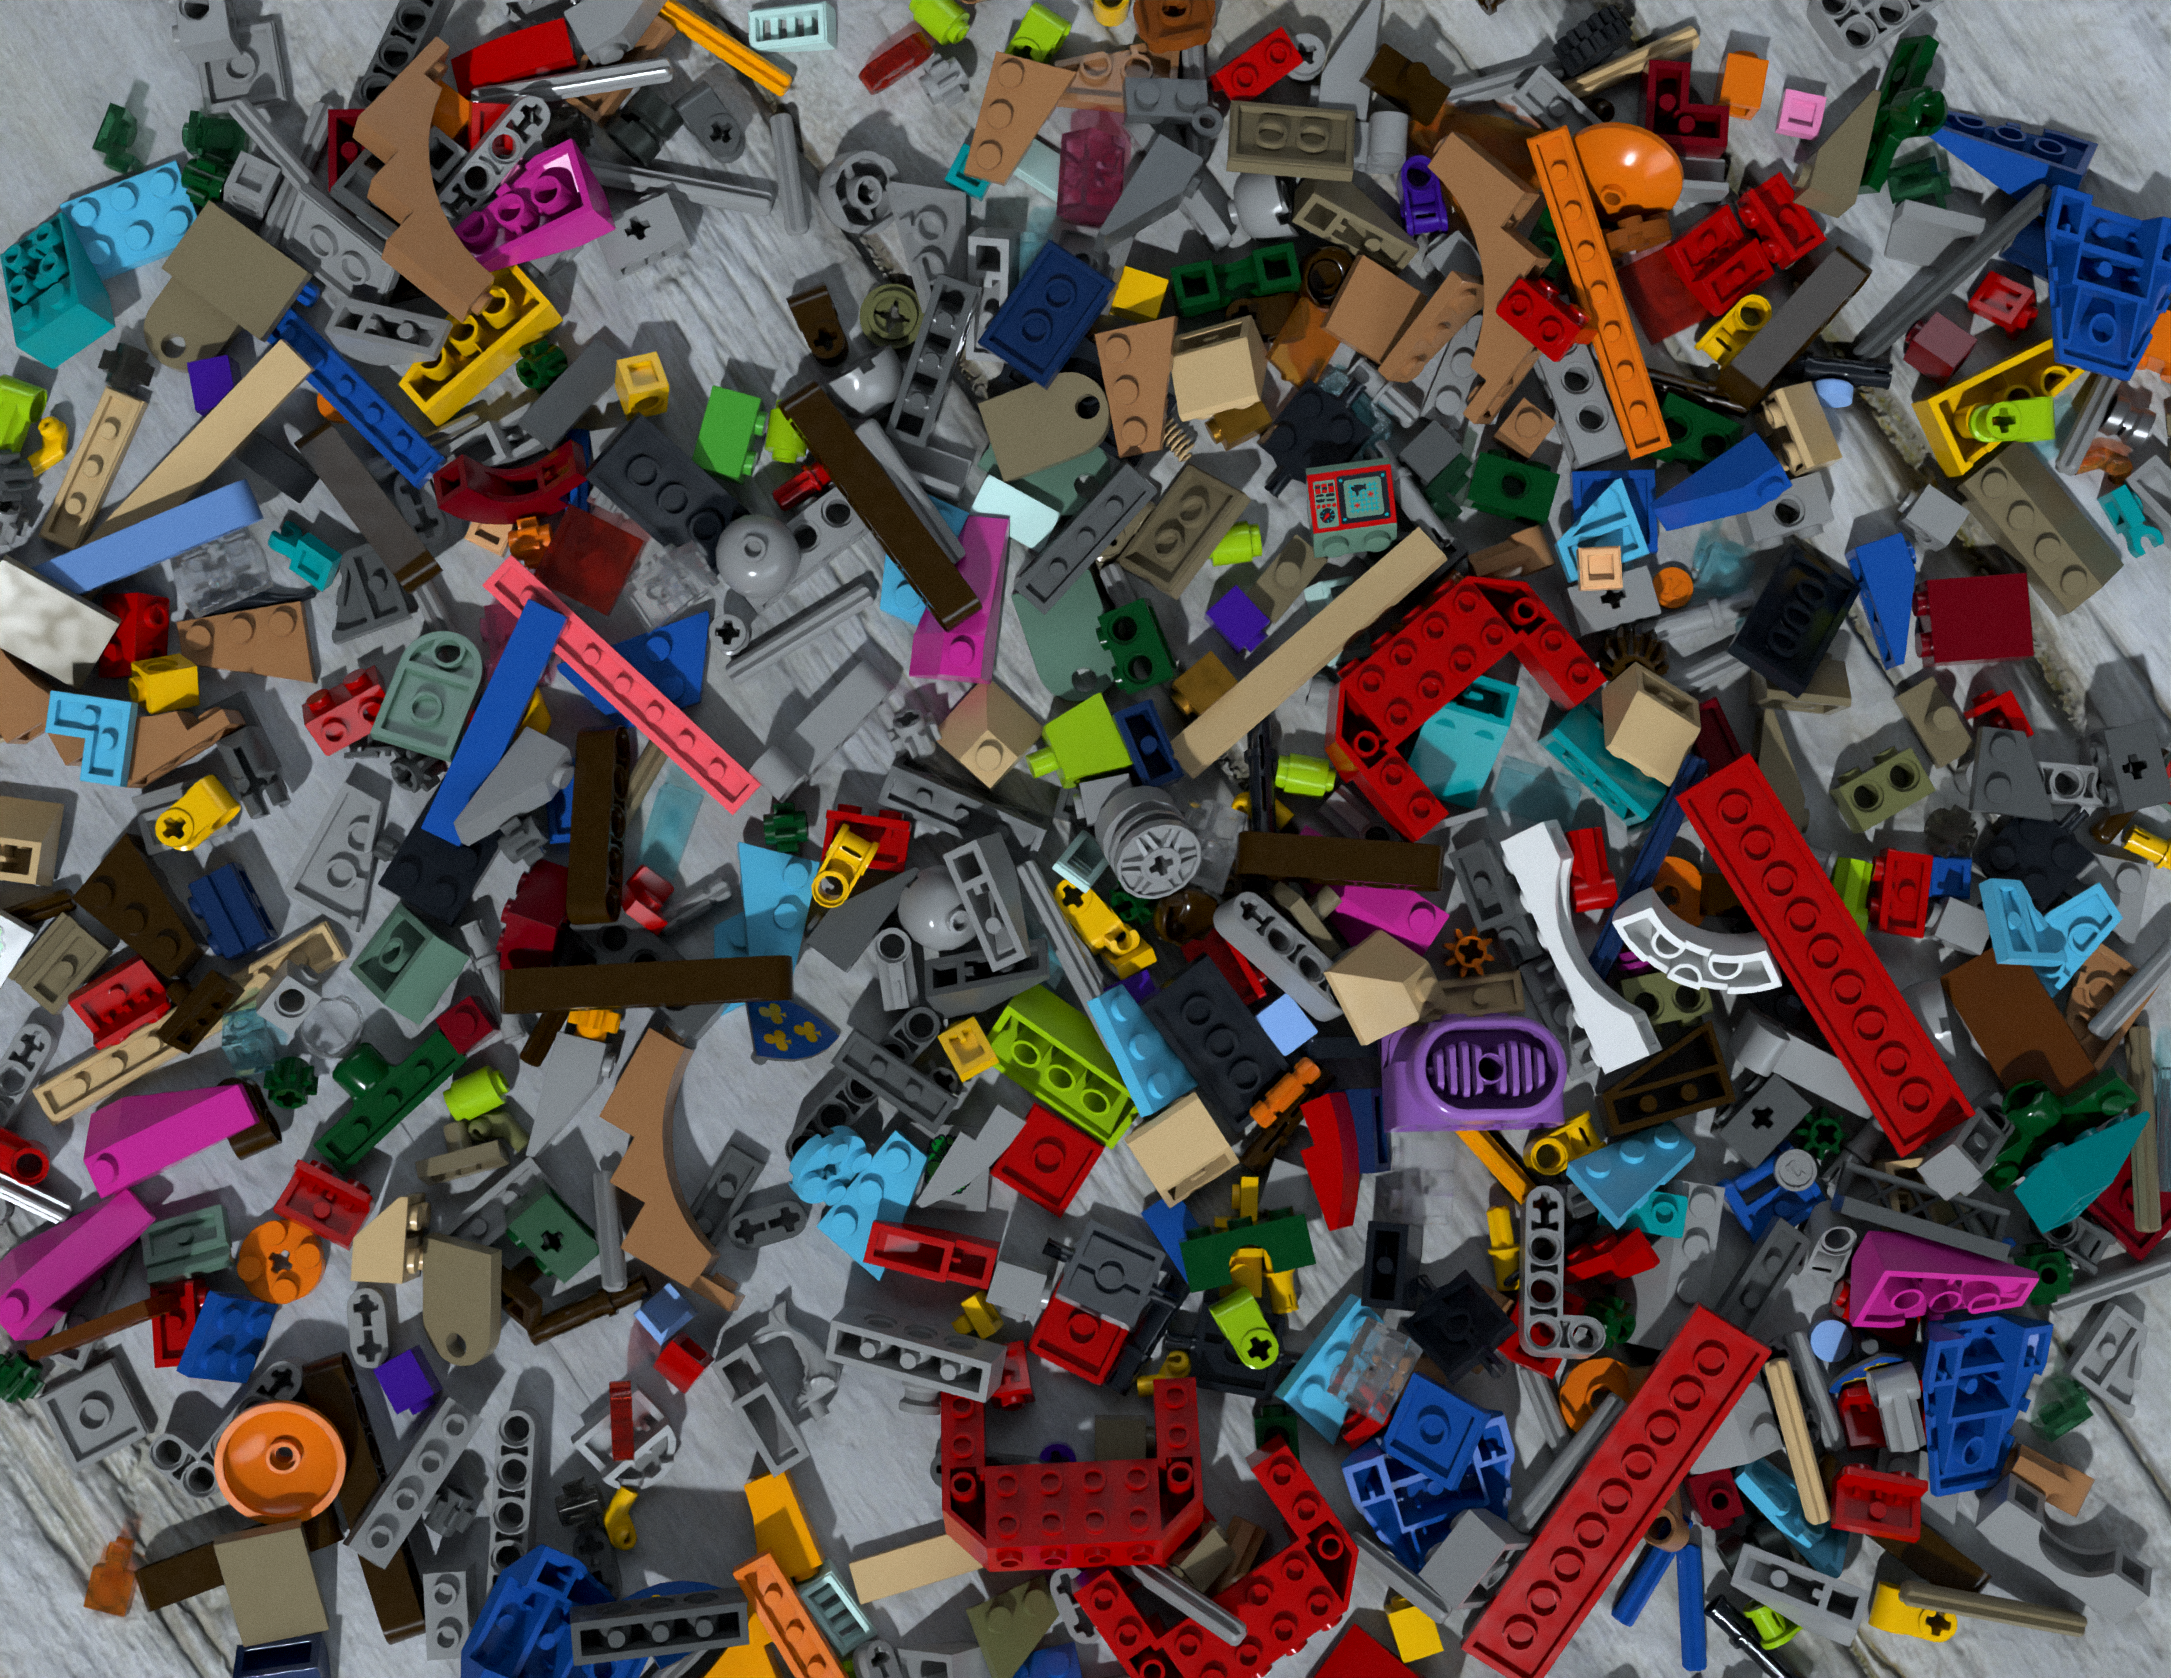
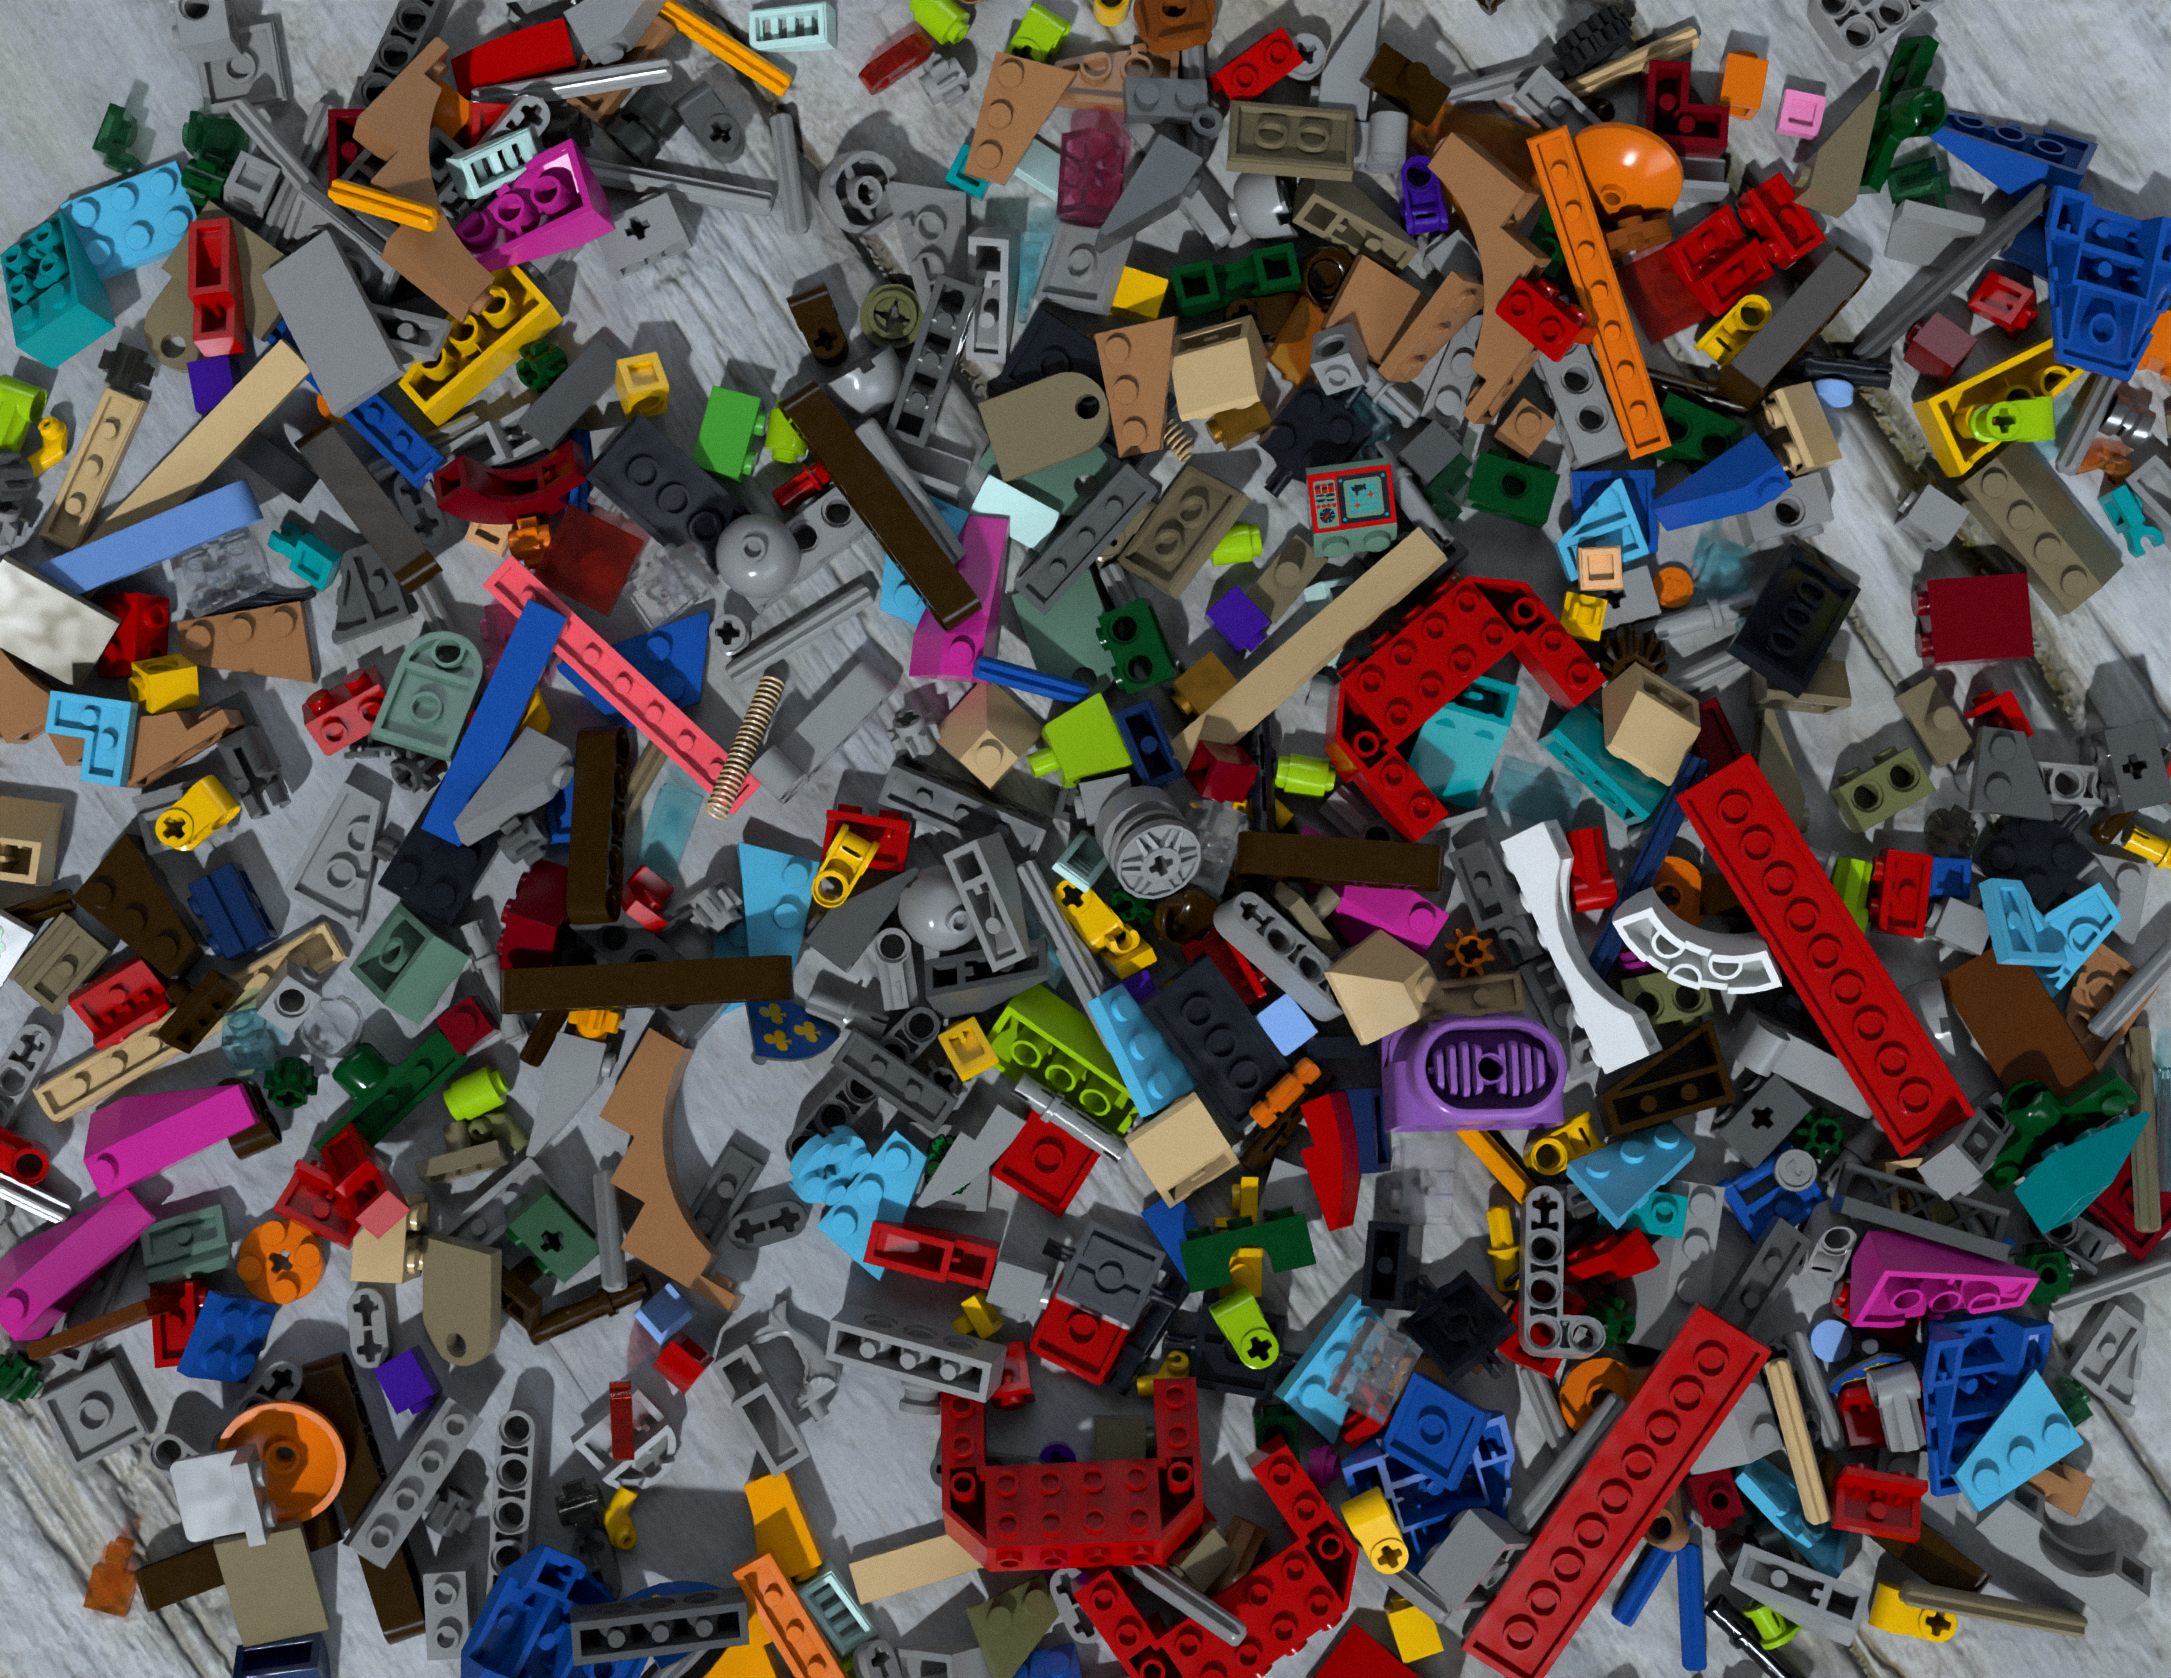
dark green gear [763,802,809,853] -> none
dark blue tile [978,239,1119,390] -> none
yellow axle [1262,1249,1299,1314] -> none
medium nougat piece [1466,525,1556,580] -> none
blue slope [1844,532,1916,671] -> none
none -> light grey bracket [170,1443,278,1547]
none -> red slope [187,217,246,357]
none -> light grey tile [261,229,407,418]
none -> red slope [319,1122,410,1239]
none -> light orange axle [328,178,441,232]
none -> light aqua slope [446,127,539,200]
none -> light grey gear [690,885,743,938]
none -> tan piece [705,676,785,820]
none -> light grey axle [805,990,890,1042]
none -> blue axle [972,656,1089,705]
none -> light grey pin [1010,1072,1128,1165]
none -> dark red brick [1184,739,1259,804]
none -> dark pink plate [1308,1445,1341,1488]
none -> light grey brick [1310,321,1368,395]
none -> yellow piece [1340,1485,1409,1574]
none -> yellow tile [1558,591,1608,643]
none -> medium azure wing [1950,1369,2084,1512]

